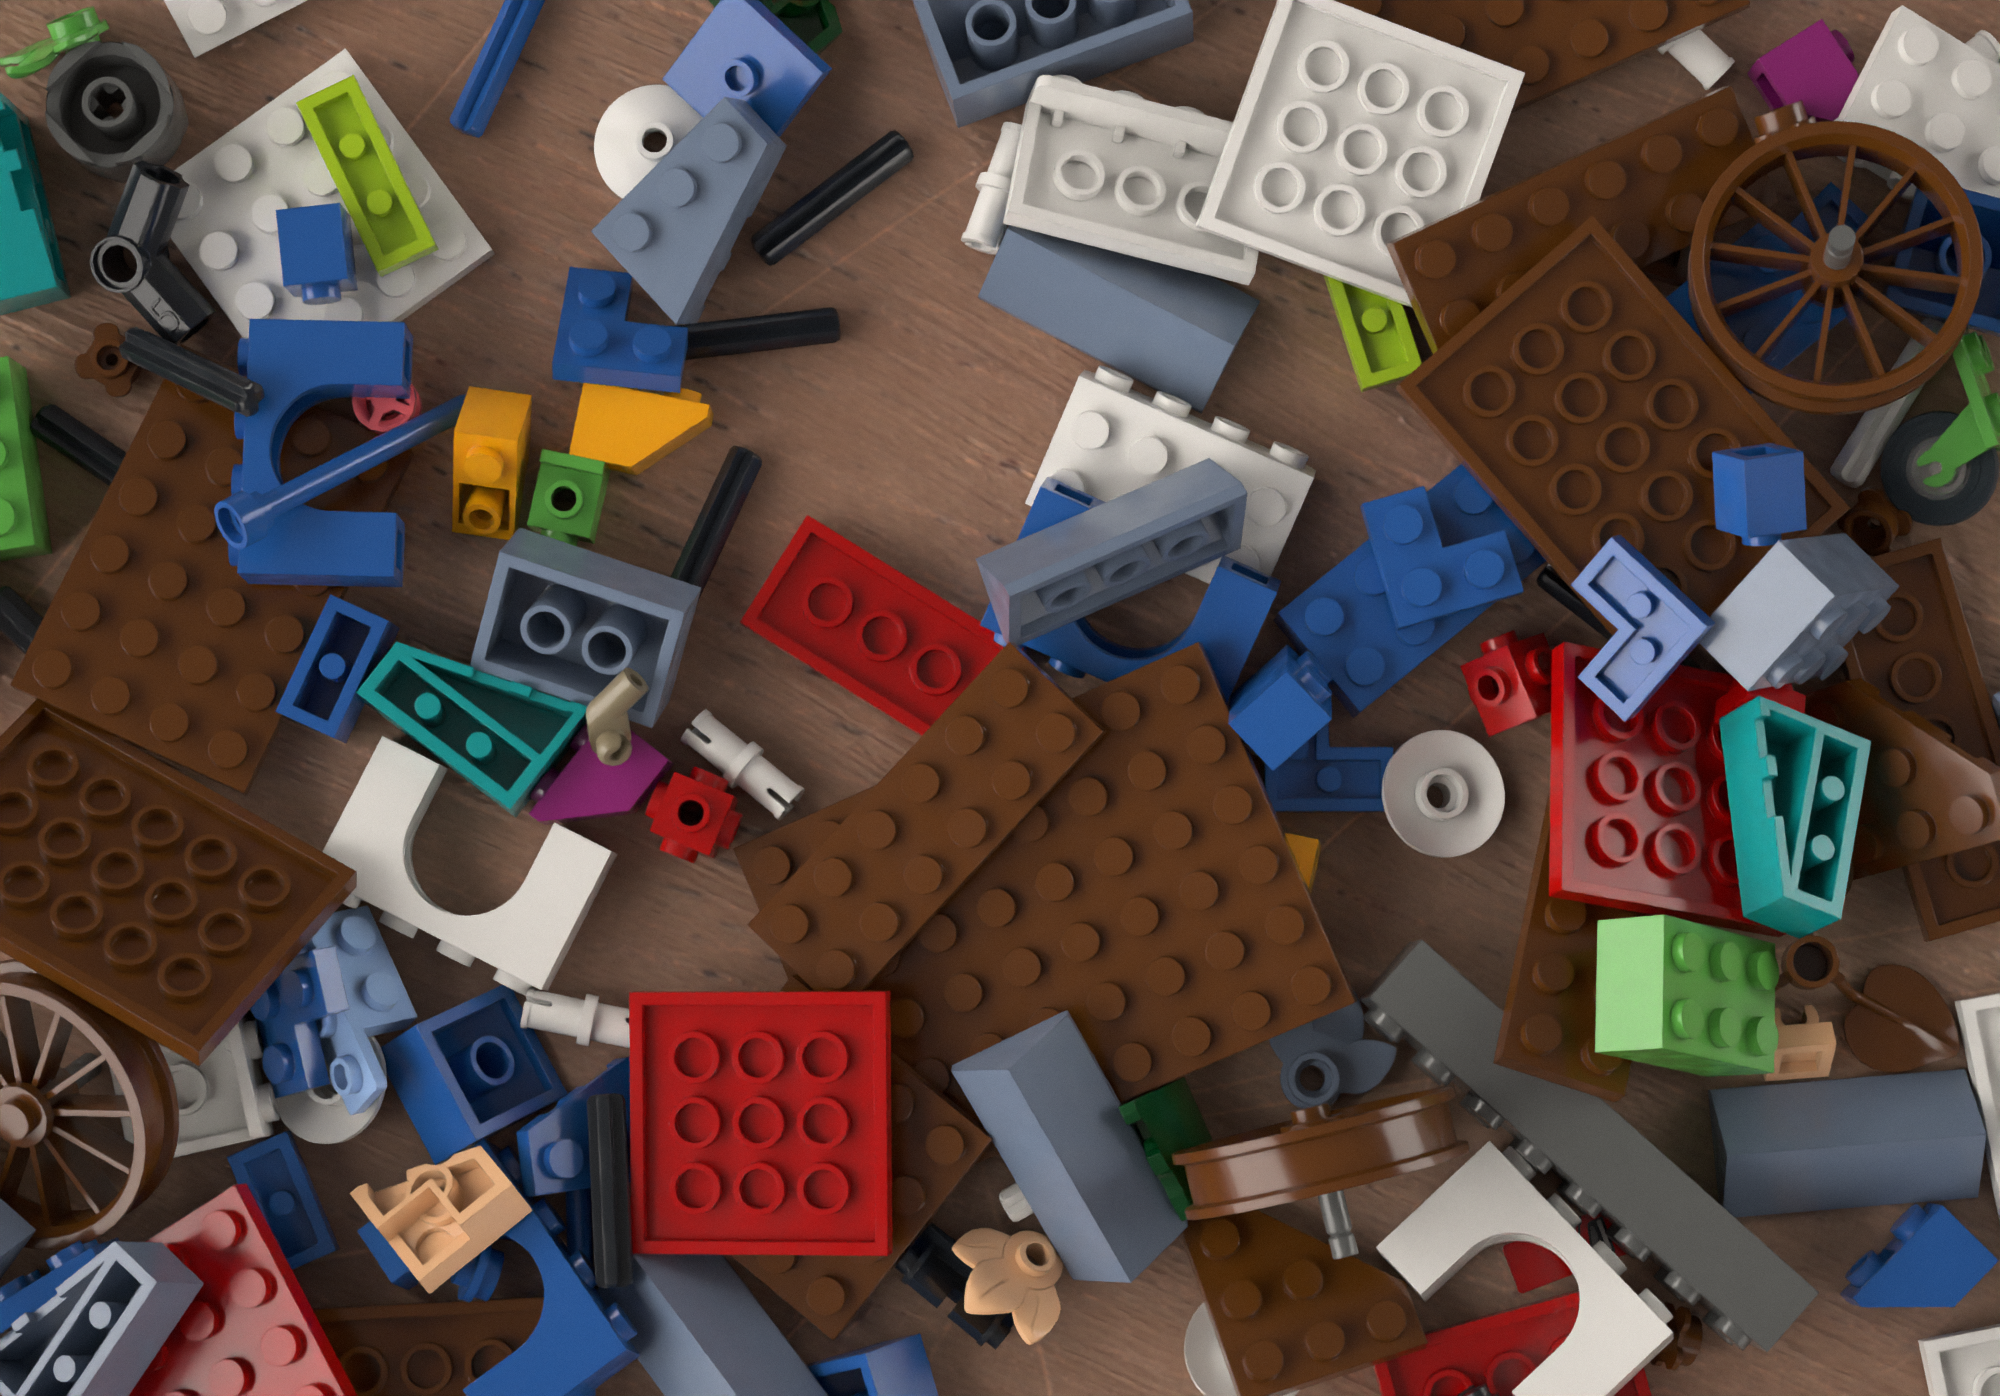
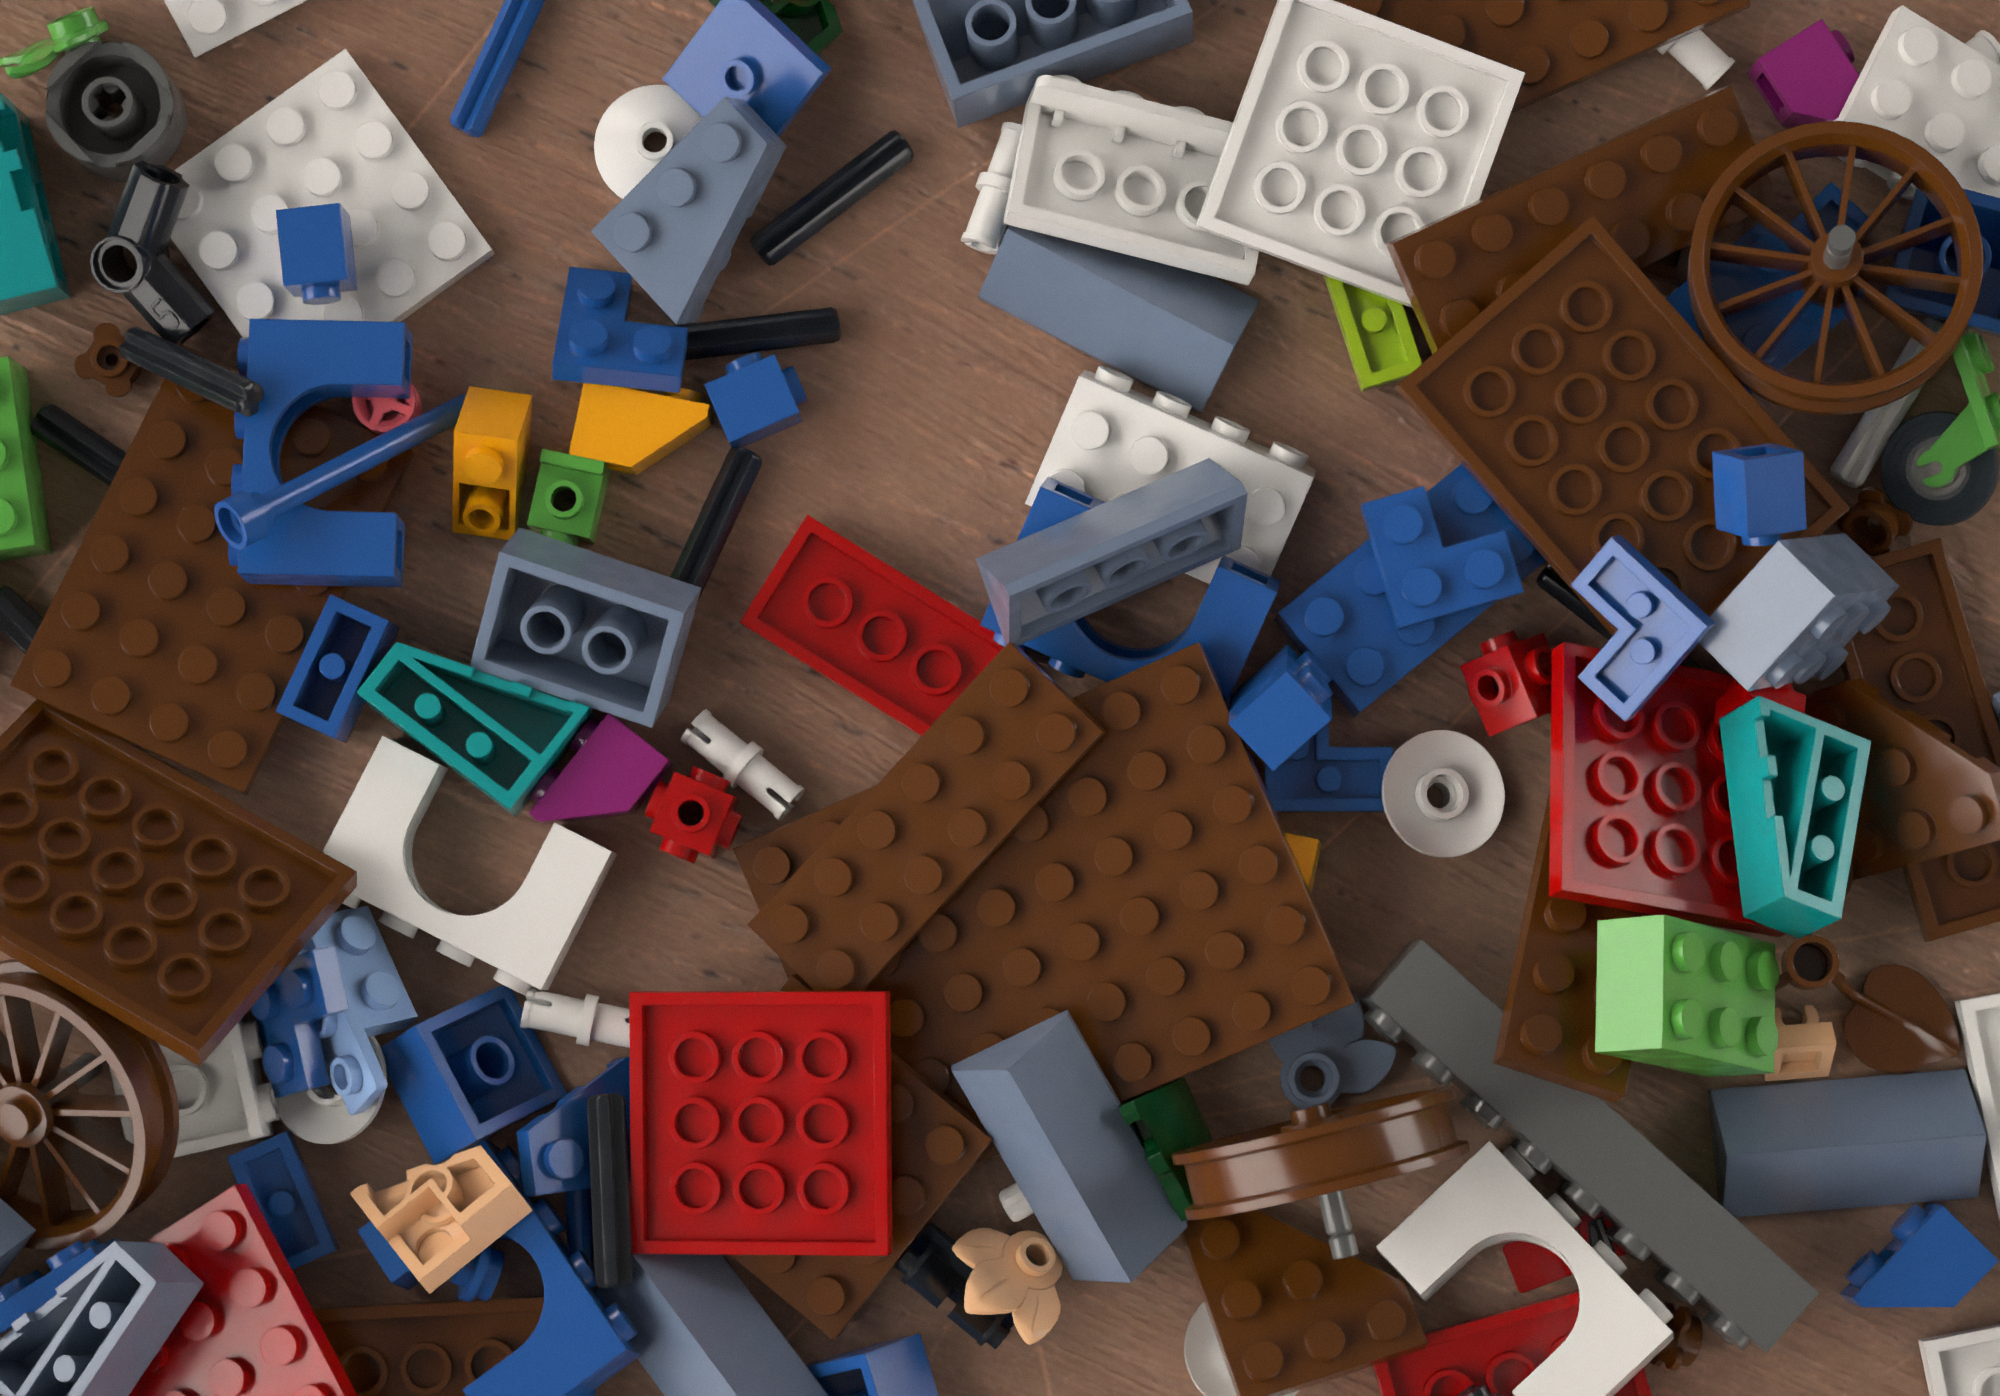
lime plate [296,75,439,277] -> none
dark tan arm [586,668,648,766] -> none
reddish brown plate [1753,100,1816,145] -> none
none -> blue brick [704,352,808,448]

